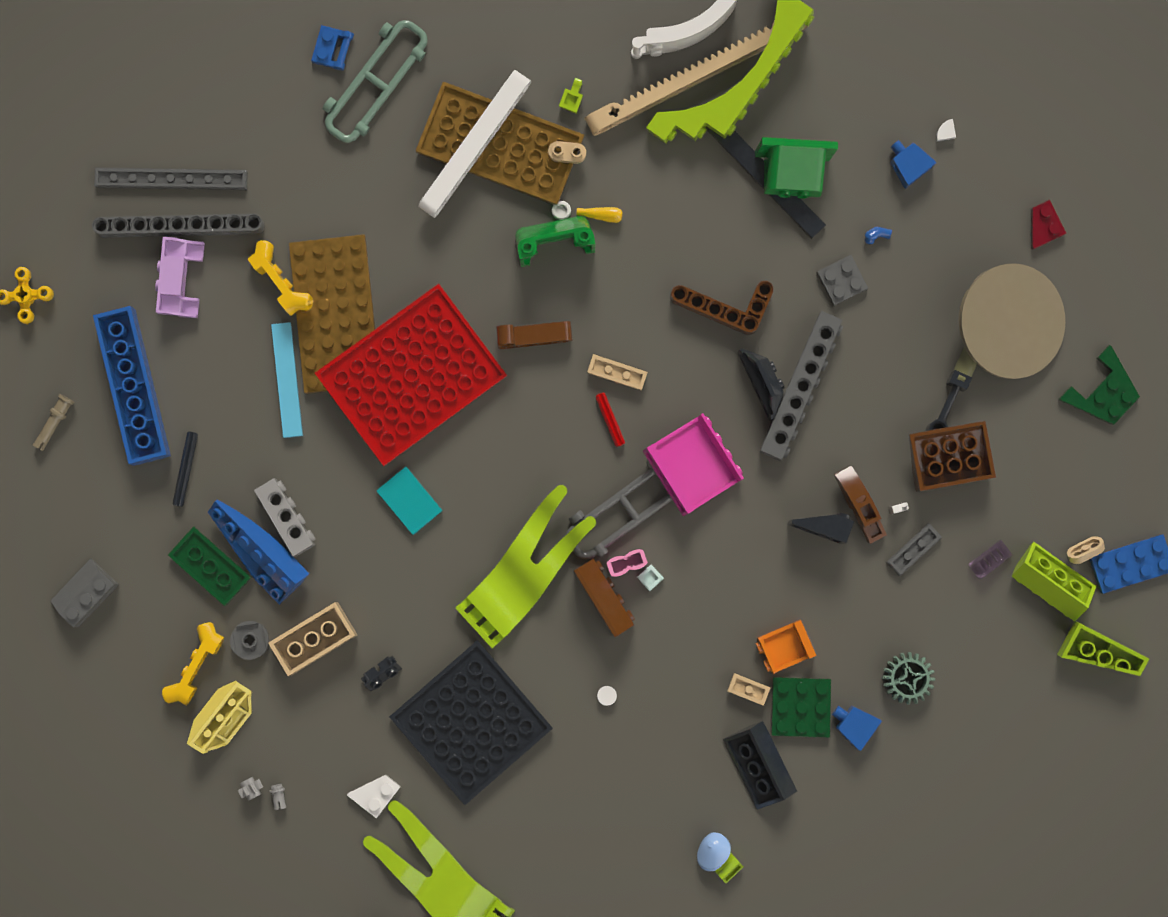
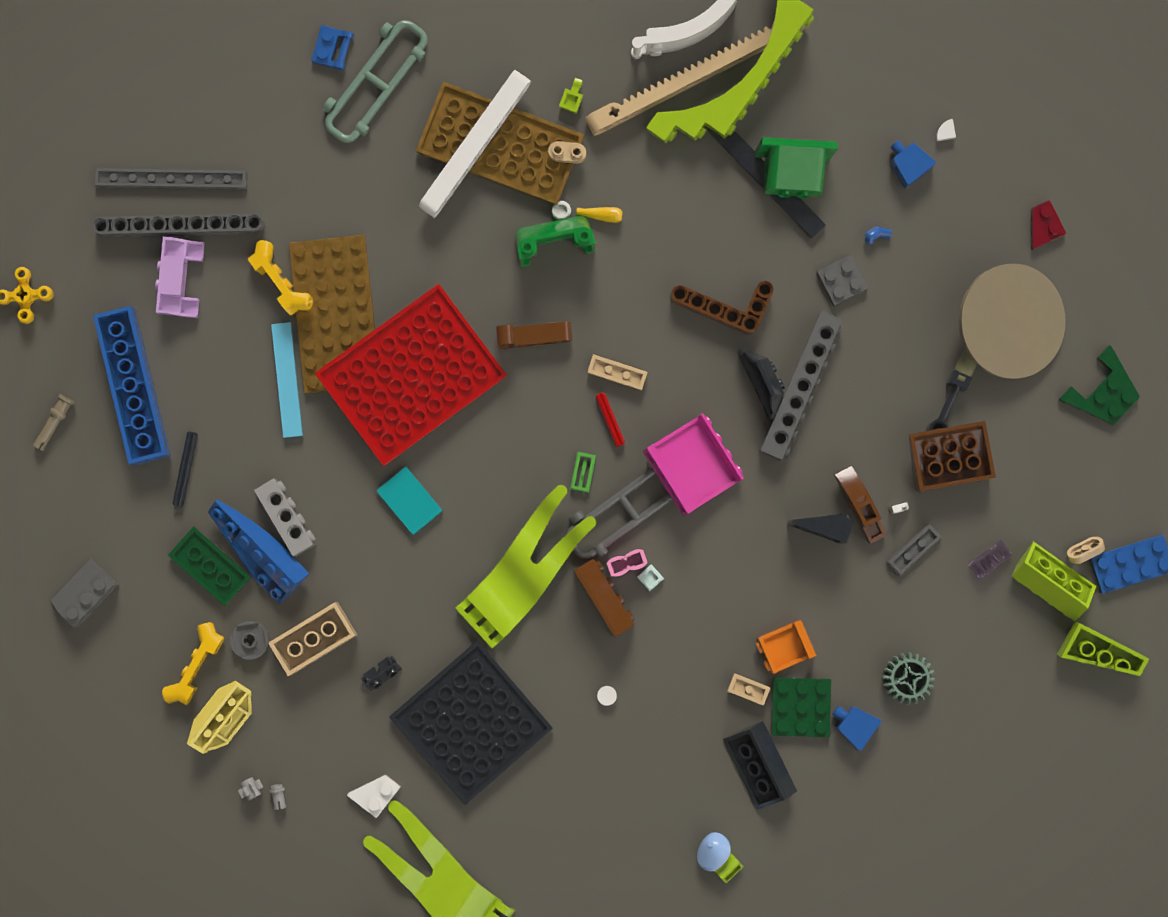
none -> bright green tile [570,452,596,493]

